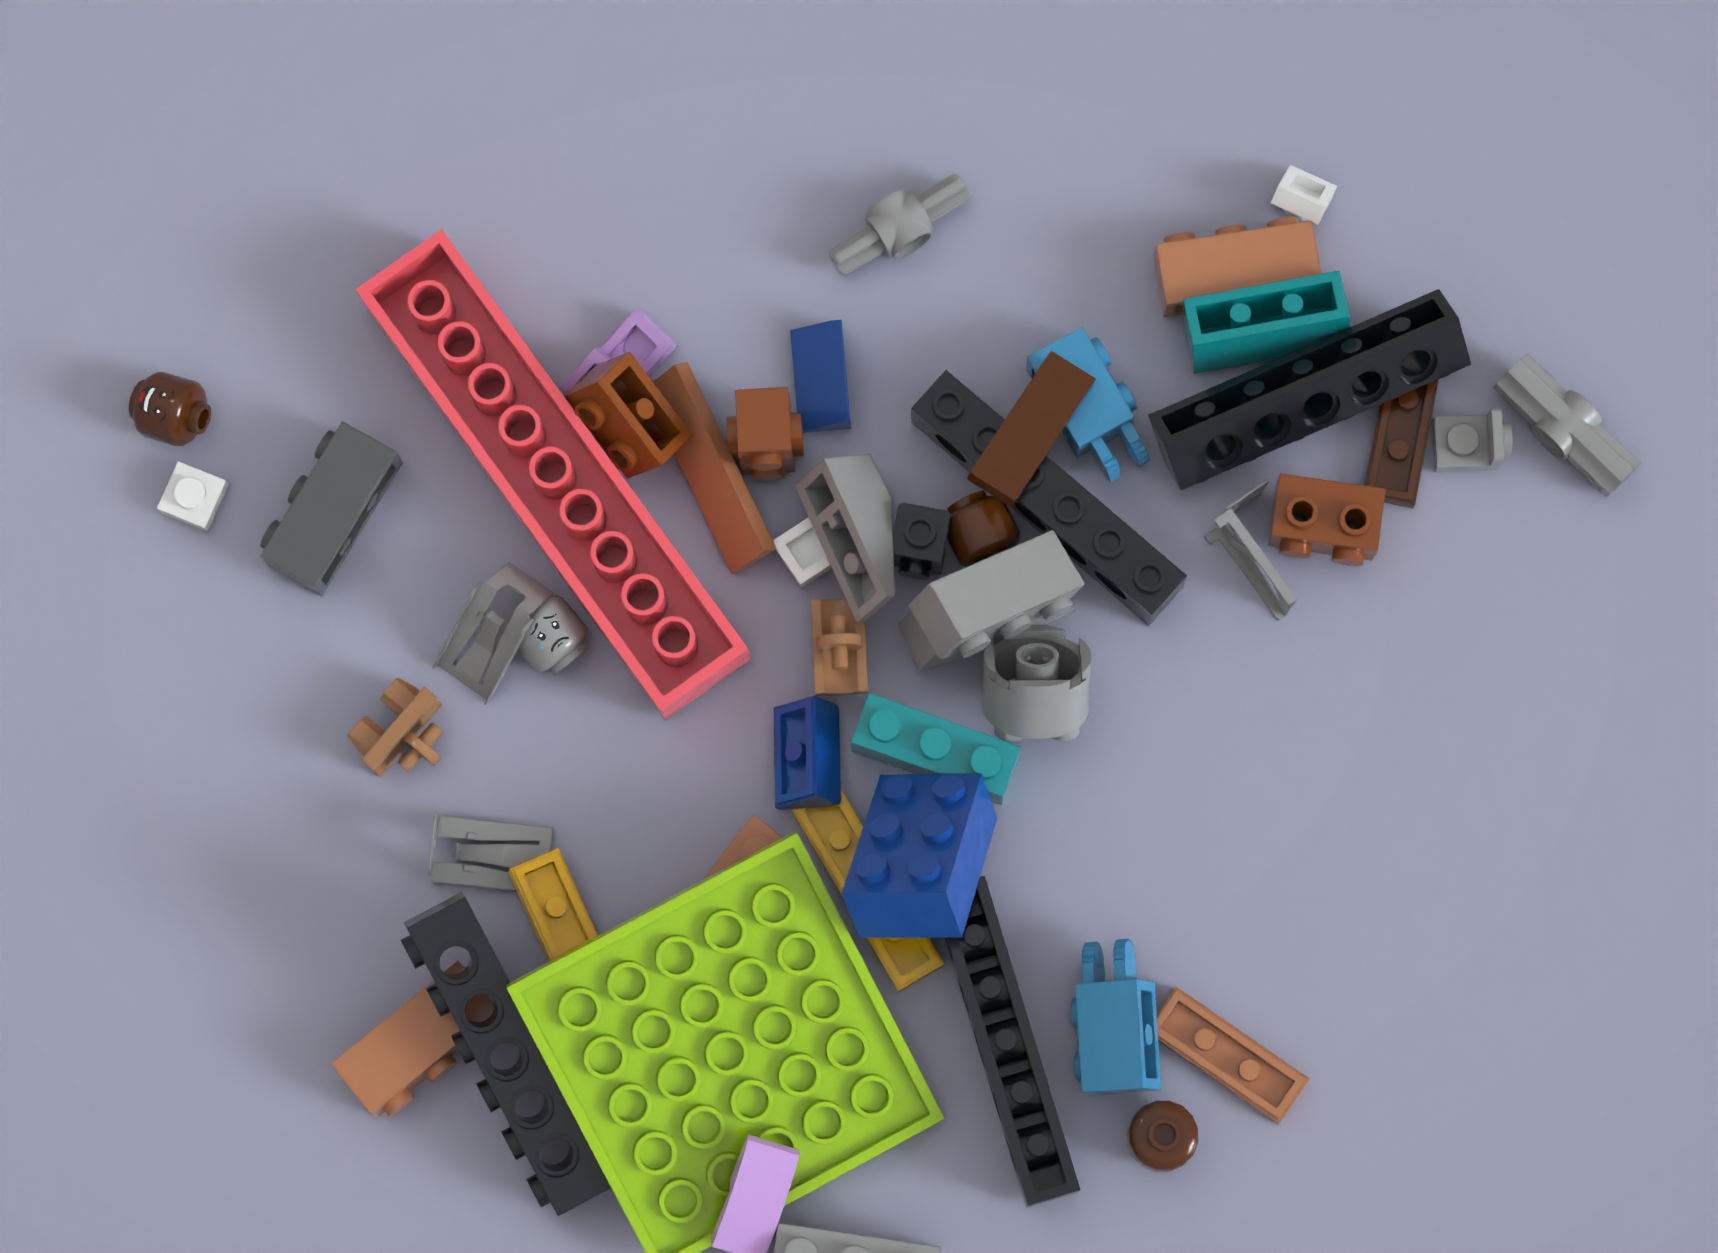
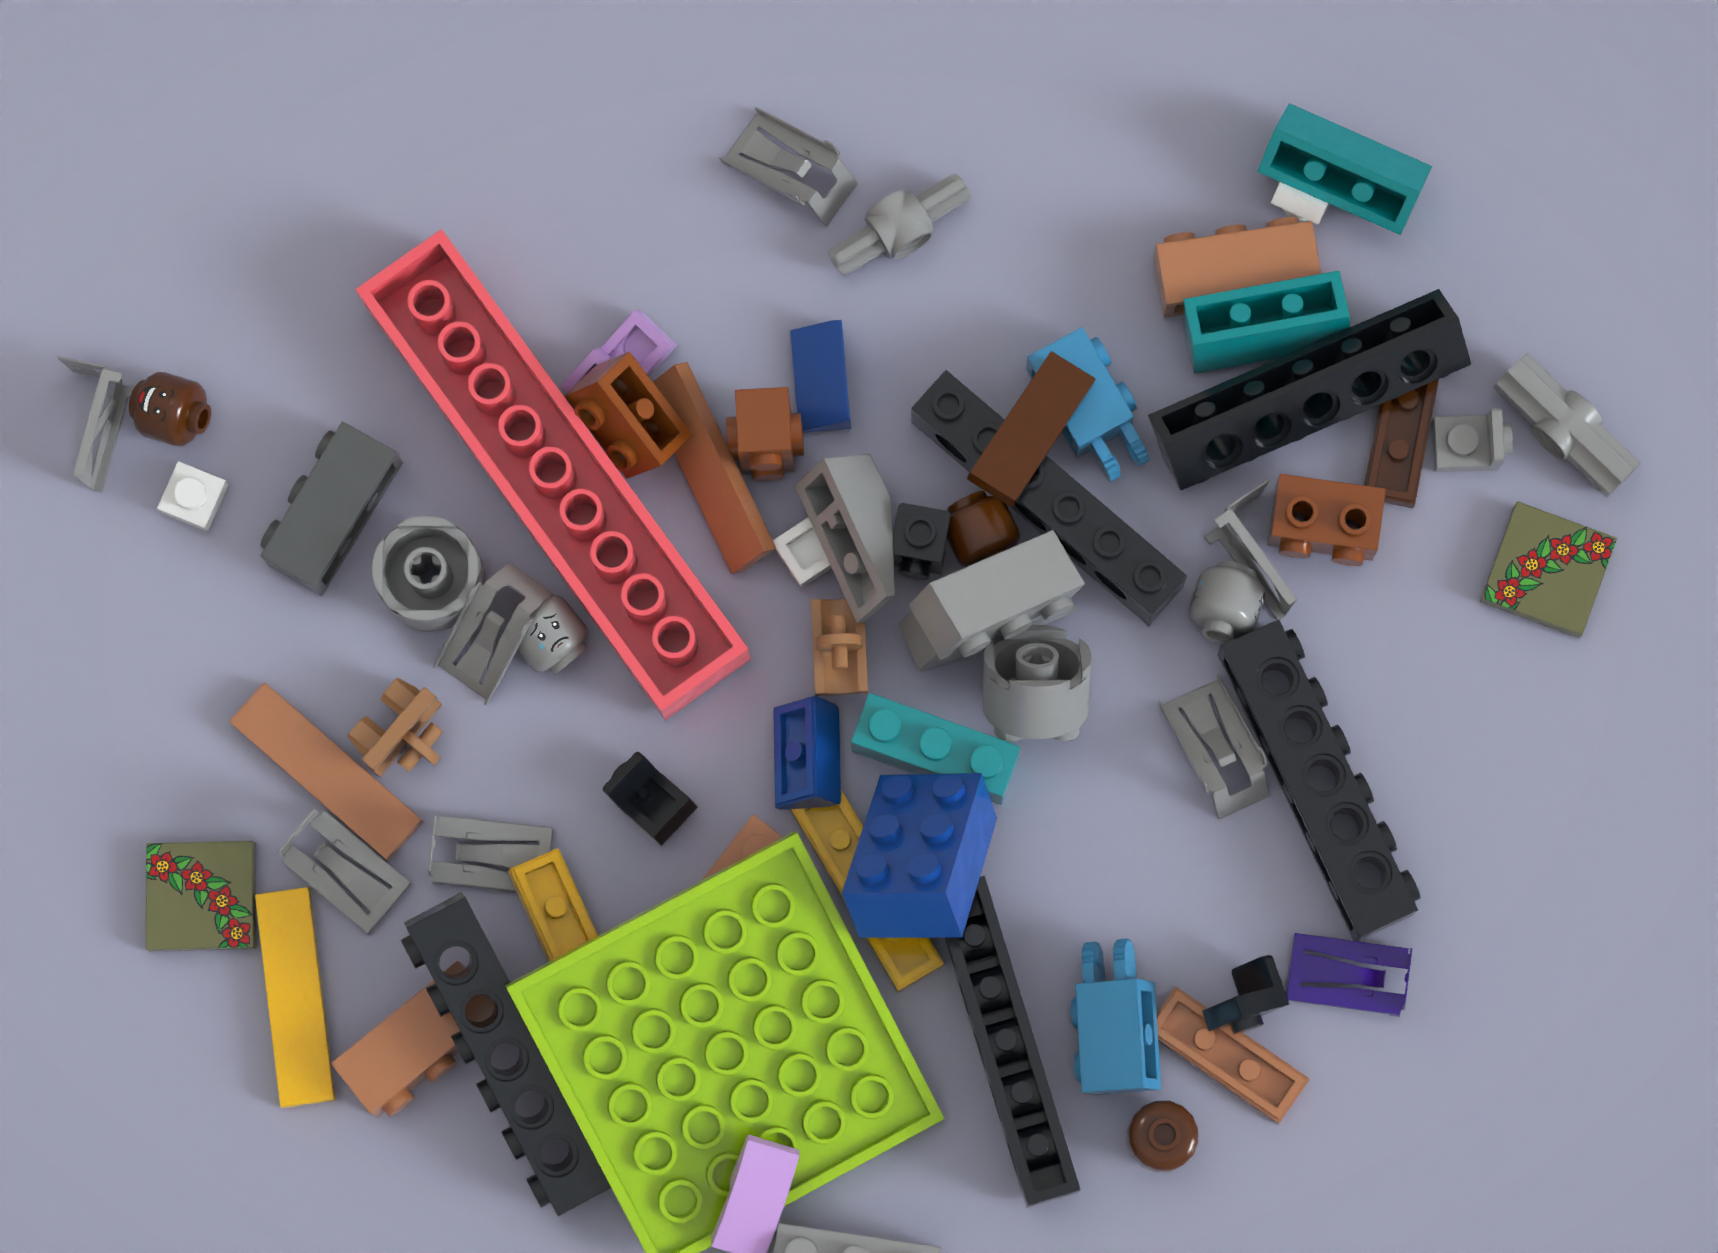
none -> light grey piece [57,356,134,492]
none -> olive tile [146,841,256,952]
none -> nougat tile [229,682,423,862]
none -> yellow tile [255,887,336,1108]
none -> light grey piece [277,808,411,934]
none -> light grey brick [372,516,485,632]
none -> black bracket [603,752,698,846]
none -> light grey piece [719,107,858,227]
none -> light grey piece [1158,674,1269,819]
none -> light grey head [1189,561,1265,644]
none -> black bracket [1202,955,1289,1035]
none -> black brick [1217,619,1421,941]
none -> teal brick [1257,103,1432,235]
none -> dark purple piece [1286,933,1413,1017]
none -> olive tile [1480,501,1617,639]

